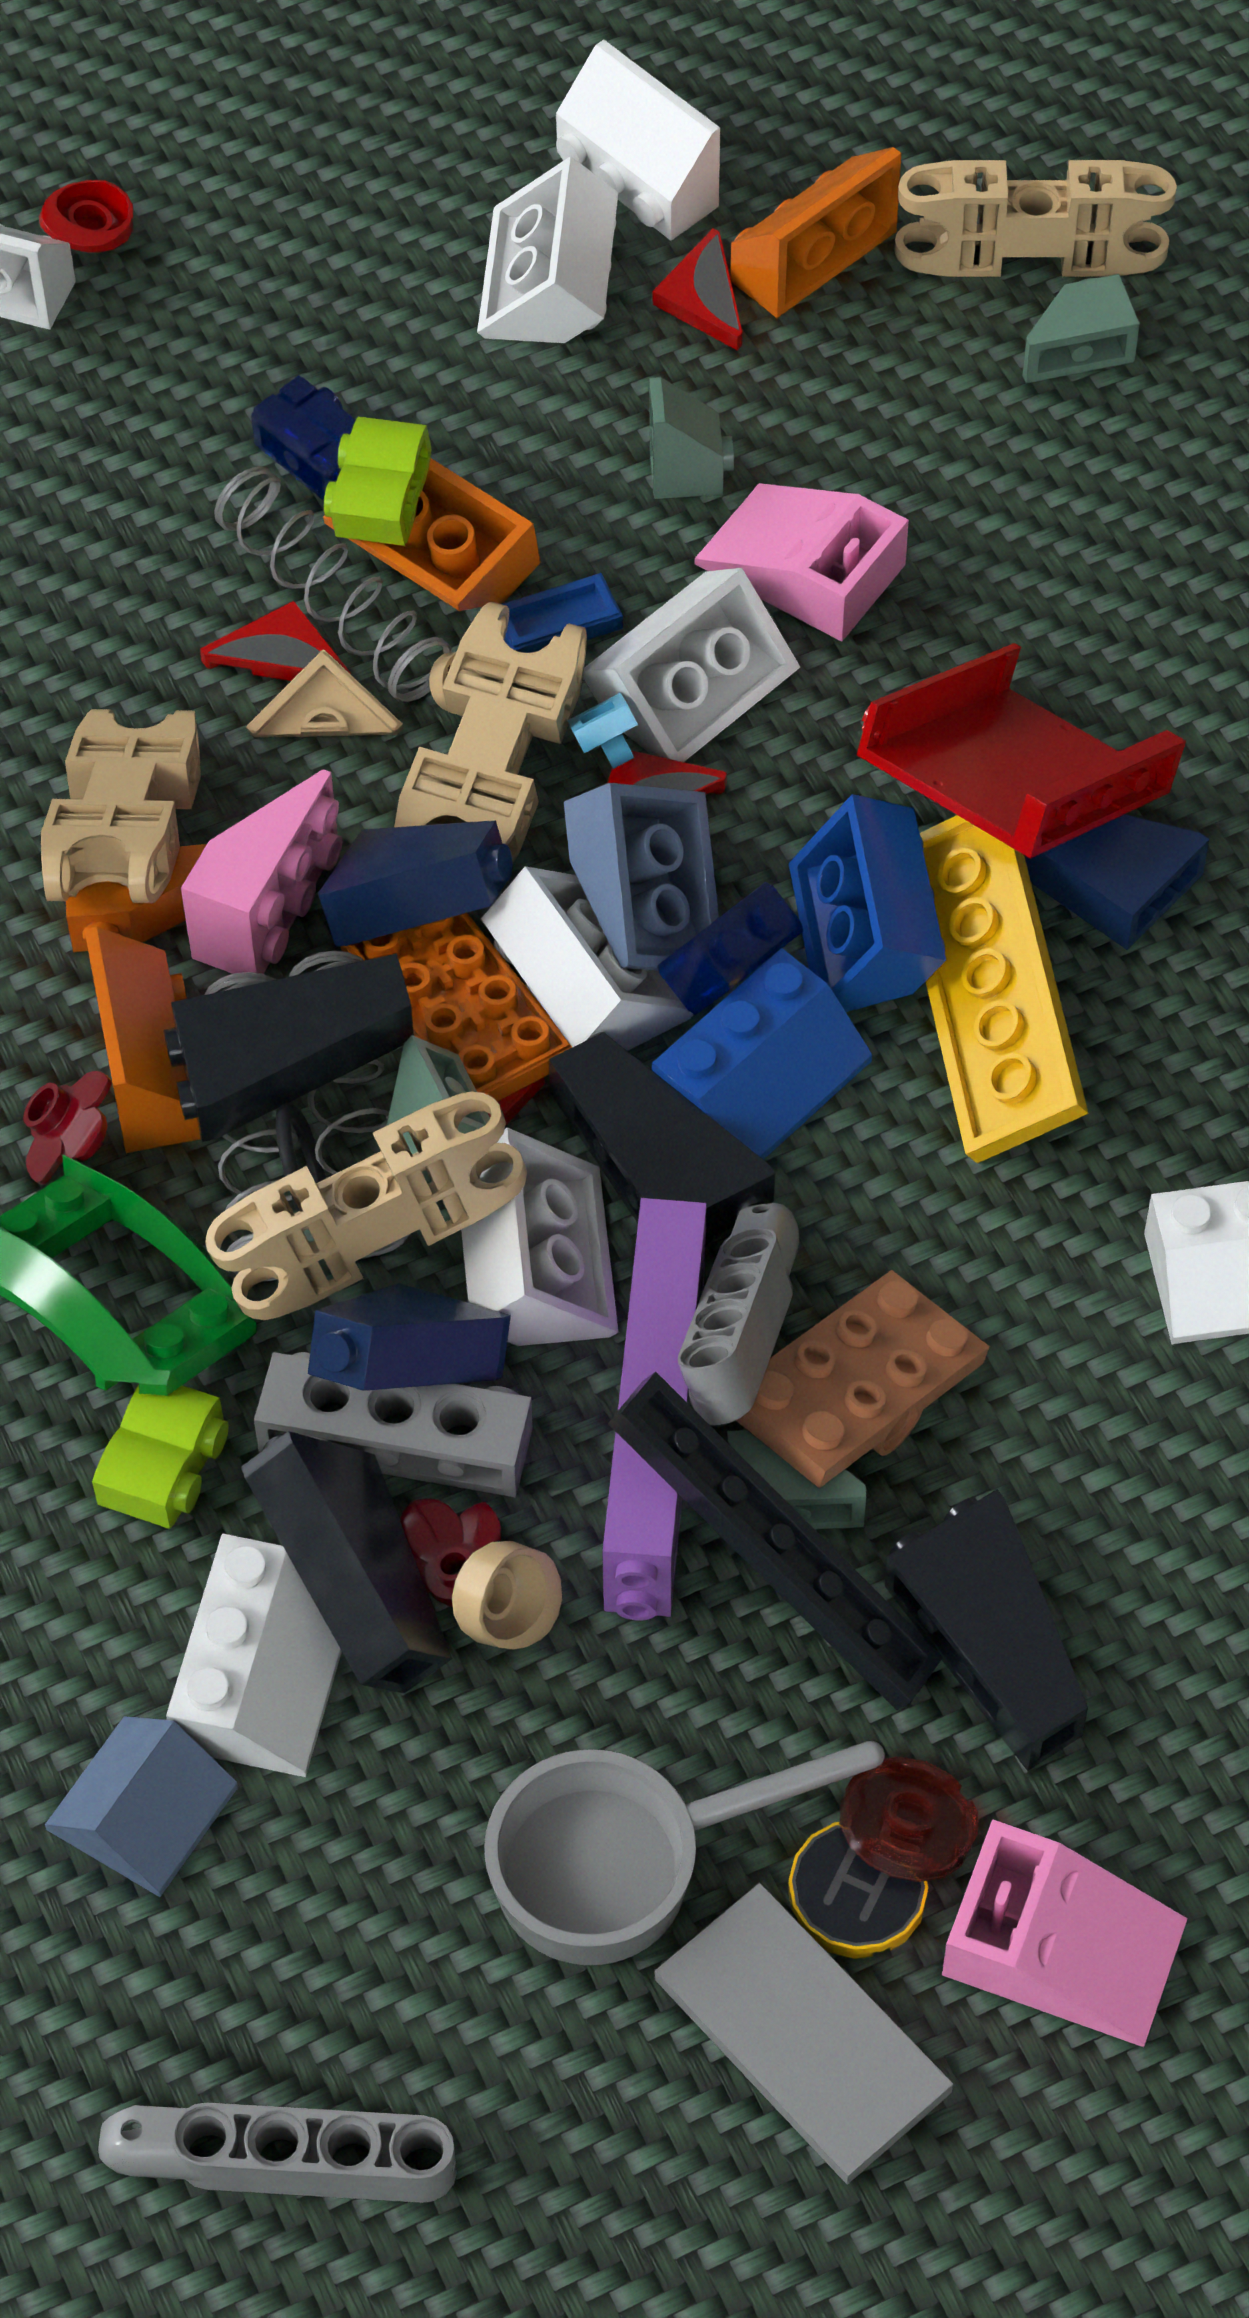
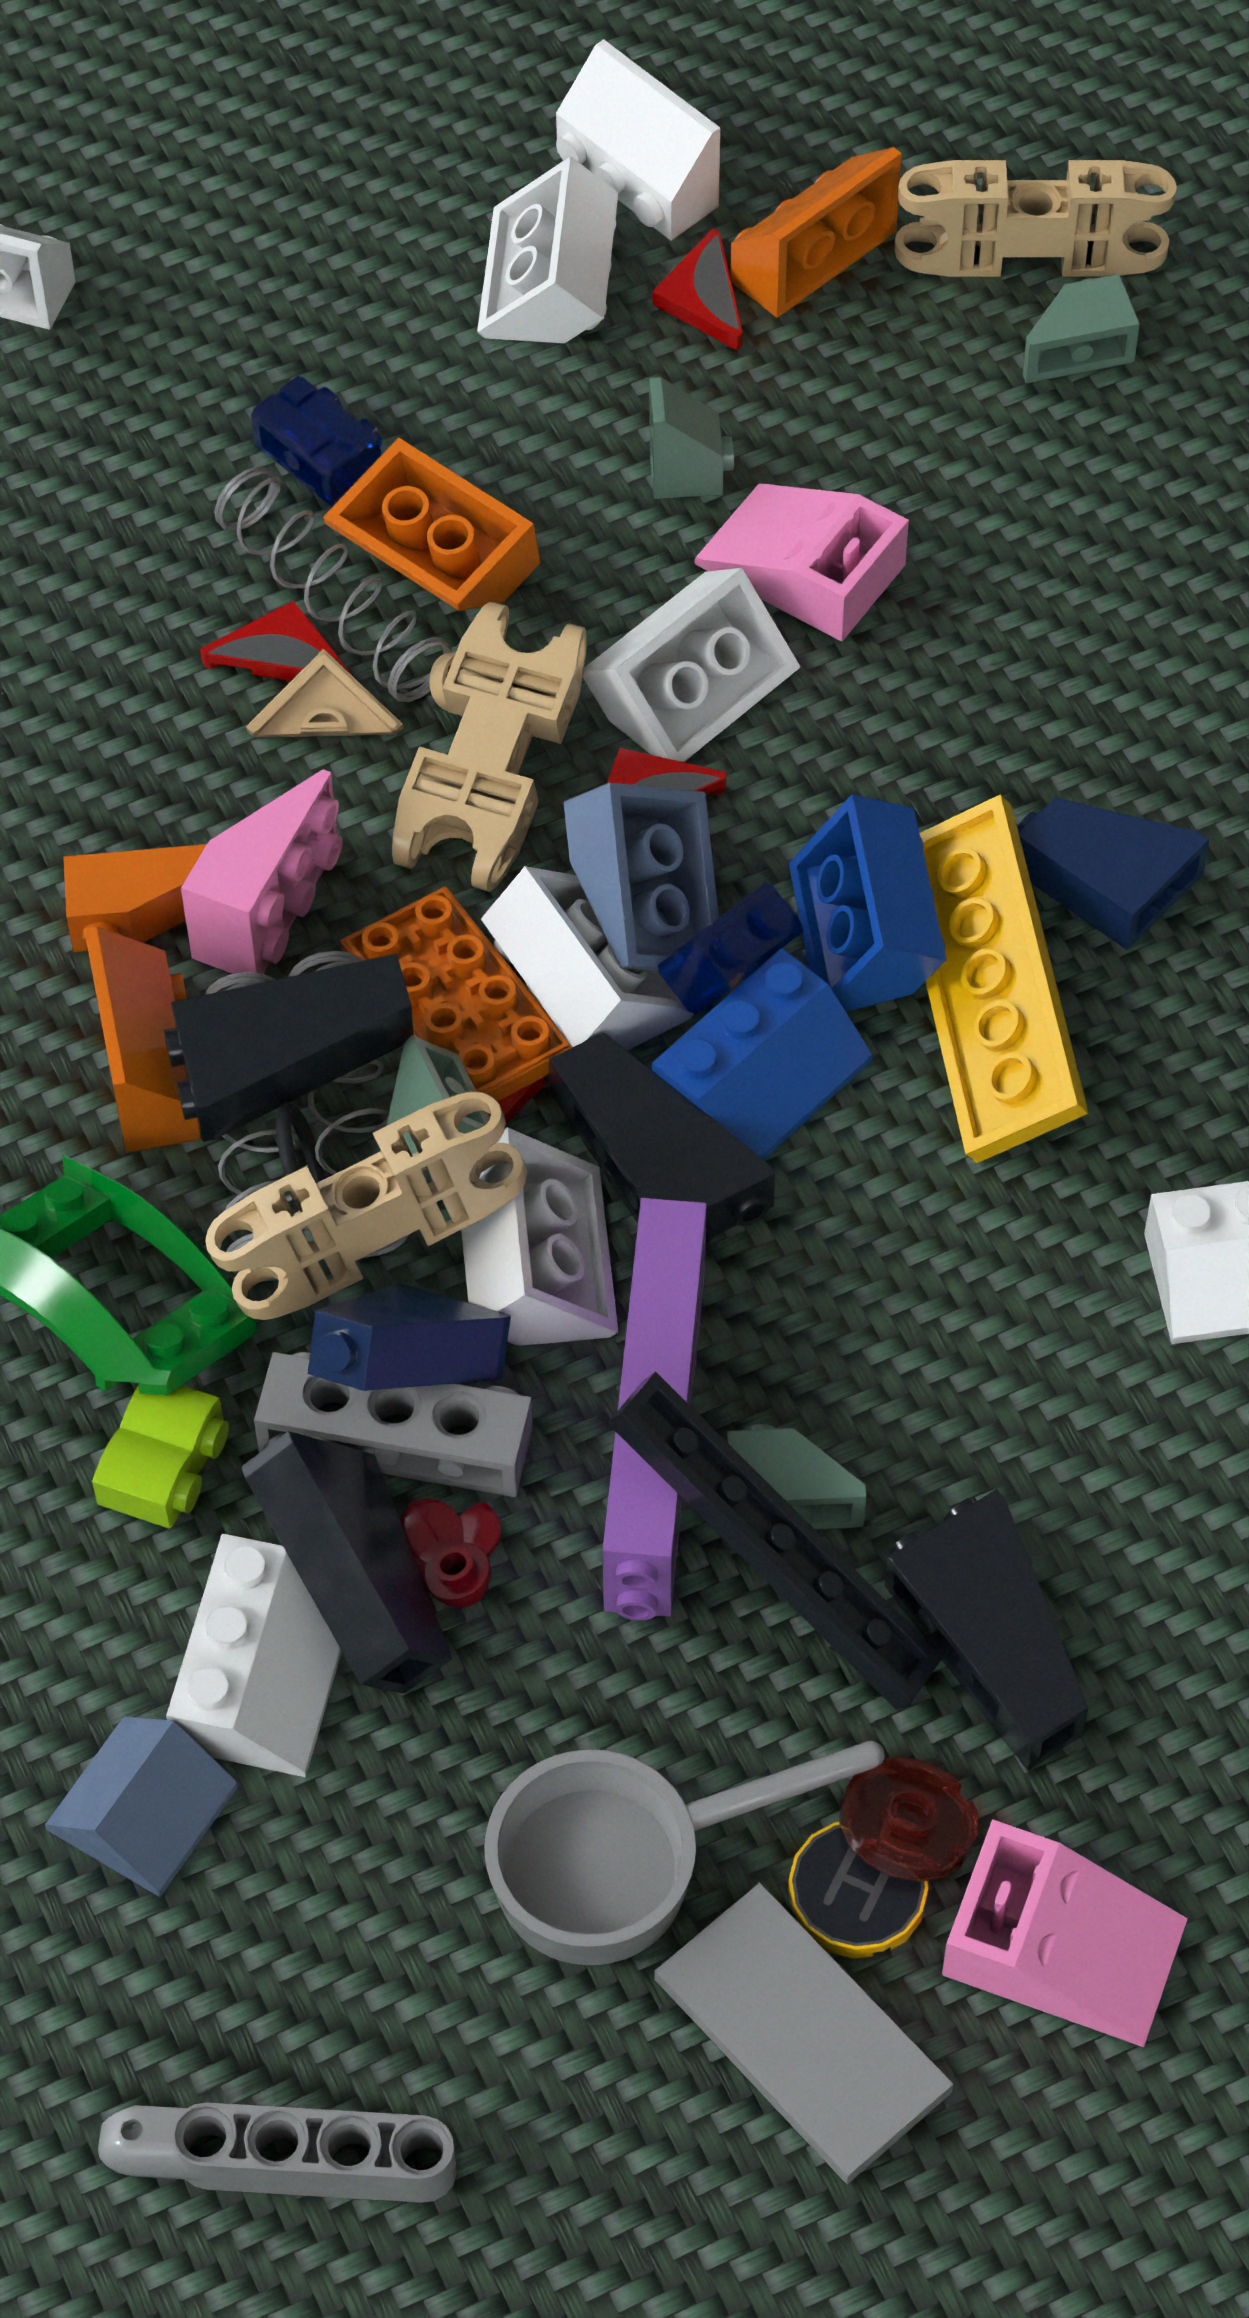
dark red plate [23,1071,112,1185] -> none
red hat [39,180,133,253] -> none
tan piece [41,709,201,903] -> none
dark blue slope [318,820,513,947] -> none
lime brick [324,416,432,546] -> none
tan hat [452,1541,562,1650] -> none
blue tile [502,573,623,653] -> none
medium azure tile [567,692,638,769] -> none
light grey piece [678,1203,800,1425] -> none
nougat plate [736,1270,990,1489] -> none
red panel [857,643,1186,859] -> none

